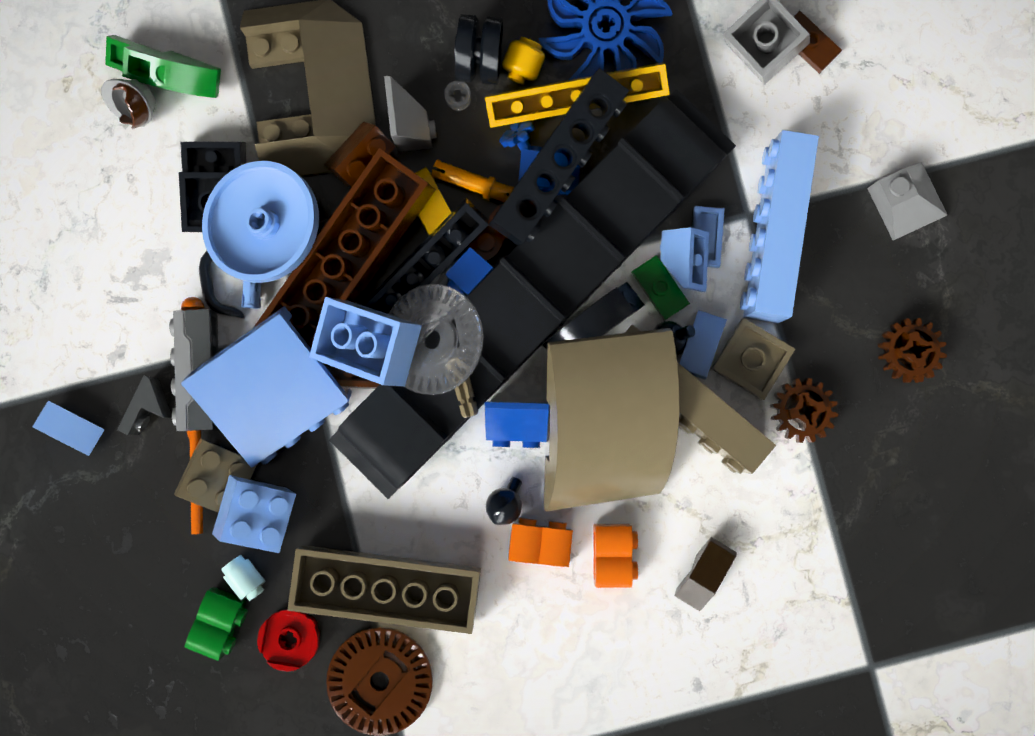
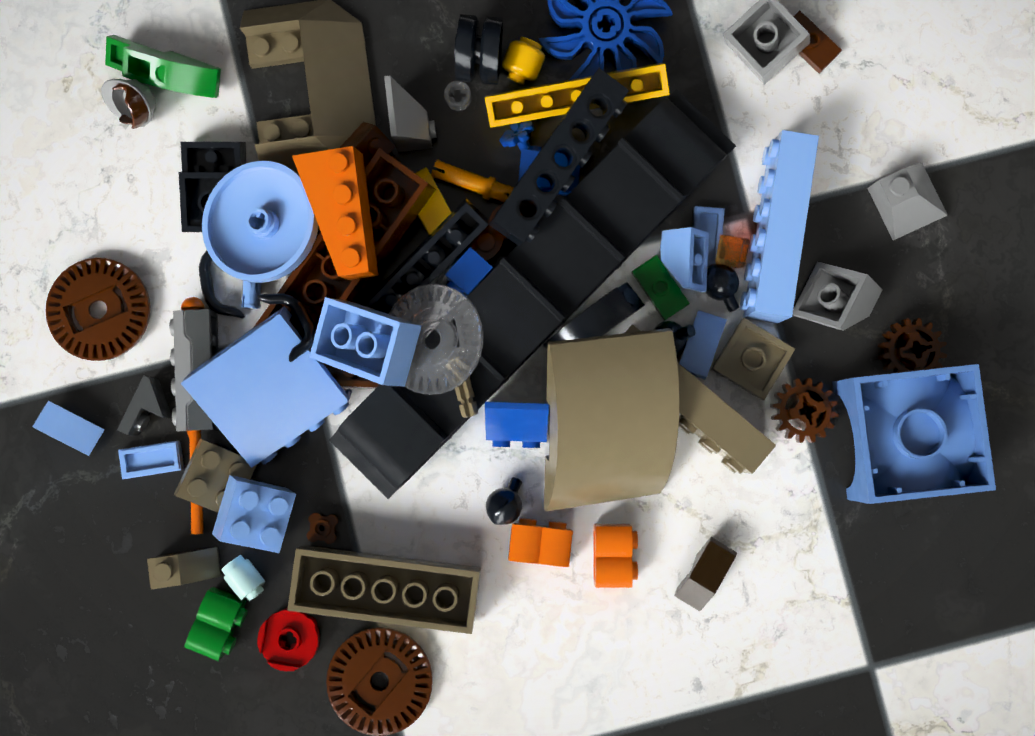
none -> reddish brown piece [46,258,151,361]
none -> light blue tile [118,440,184,479]
none -> dark tan slope [147,546,222,590]
none -> black animal [257,293,316,362]
none -> orange wedge [292,146,378,280]
none -> reddish brown plate [306,512,338,544]
none -> black piece [706,264,739,312]
none -> clear orange slope [715,234,750,268]
none -> light grey slope [792,262,883,331]
none -> medium blue piece [832,364,996,504]

